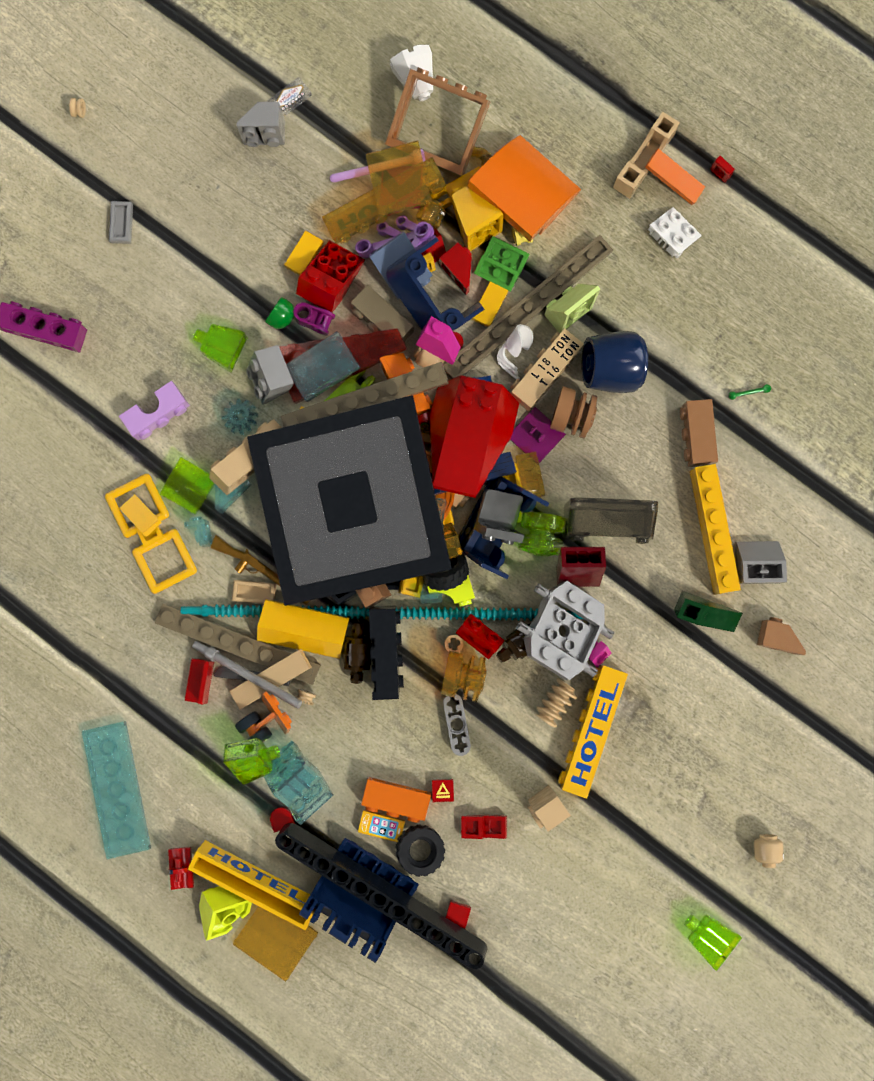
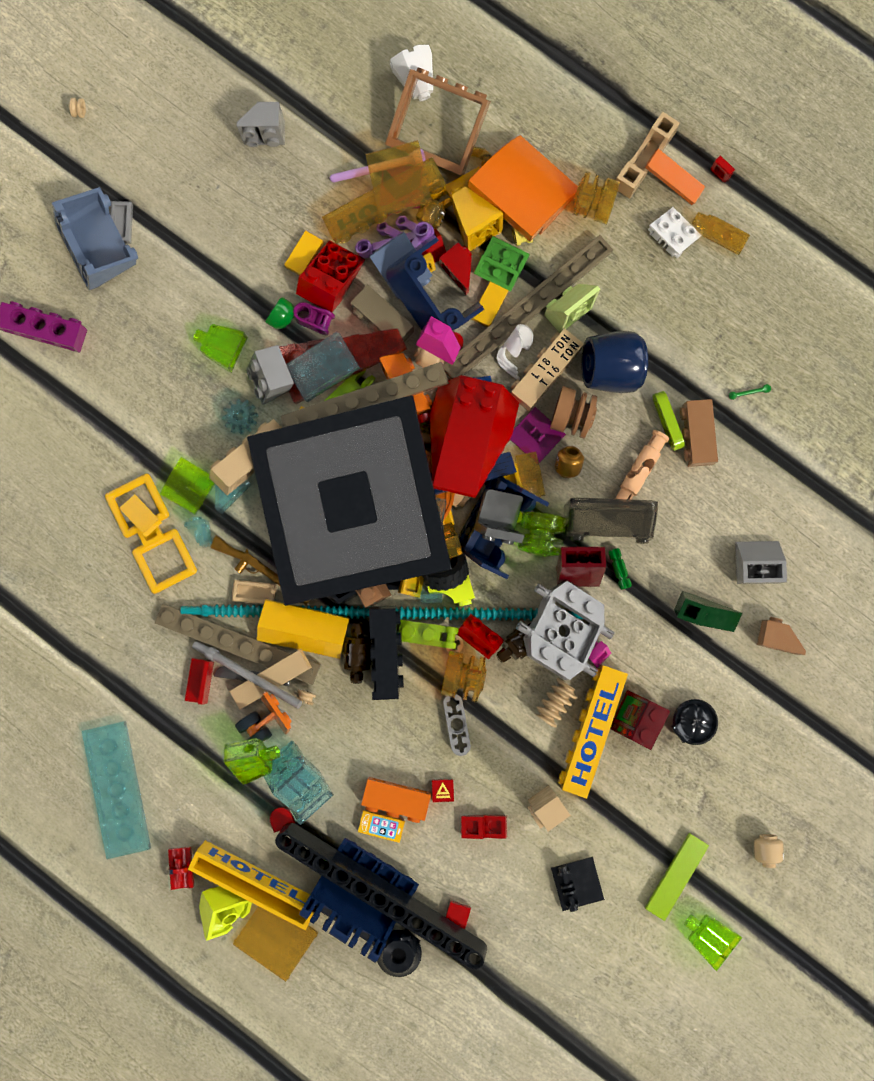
lavender arch [119,381,190,440] -> none
tile [267,77,312,117] -> none
black tyre [395,824,445,877] -> none
yellow brick [689,464,741,595] -> none
none -> sand blue windscreen [52,187,138,290]
none -> black piece [377,928,422,977]
none -> lime plate [399,620,459,649]
none -> black hinge [551,856,605,912]
none -> pearl gold head [555,446,584,478]
none -> clear yellow wheel [573,172,620,225]
none -> green axle [608,548,632,590]
none -> dark red slope [610,690,670,750]
none -> light nougat piece [611,430,670,511]
none -> lime tile [645,833,709,921]
none -> lime beam [652,391,685,451]
none -> black piece [671,699,718,745]
none -> clear yellow hinge [692,212,750,255]

